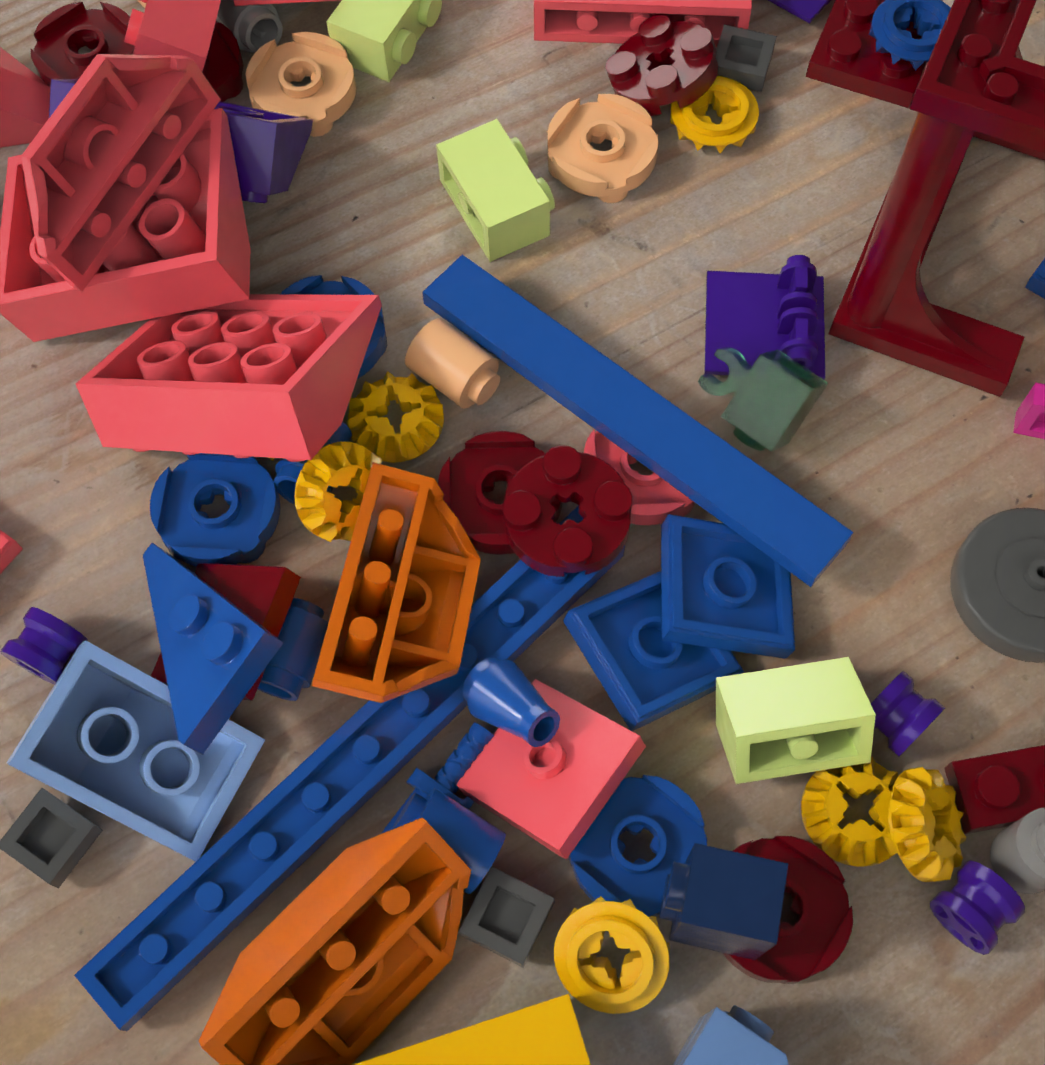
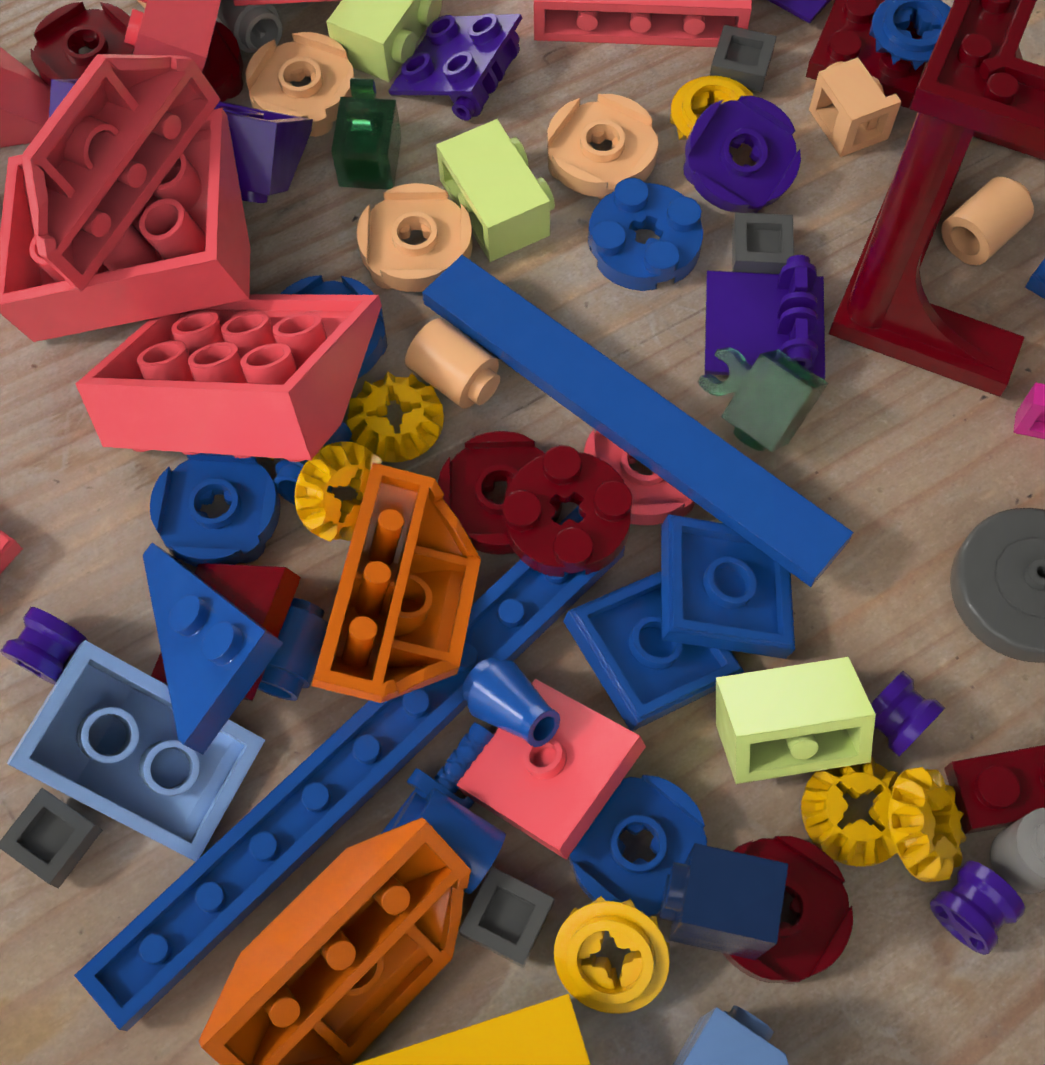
dark red plate [605,15,718,116] -> none
none -> clear green brick [331,78,401,190]
none -> light nougat plate [357,183,473,292]
none -> dark purple hinge [388,13,523,121]
none -> blue plate [588,178,703,291]
none -> dark purple plate [683,96,801,213]
none -> dark grey plate [732,212,794,274]
none -> light nougat brick [809,57,902,157]
none -> light nougat brick [941,177,1034,265]

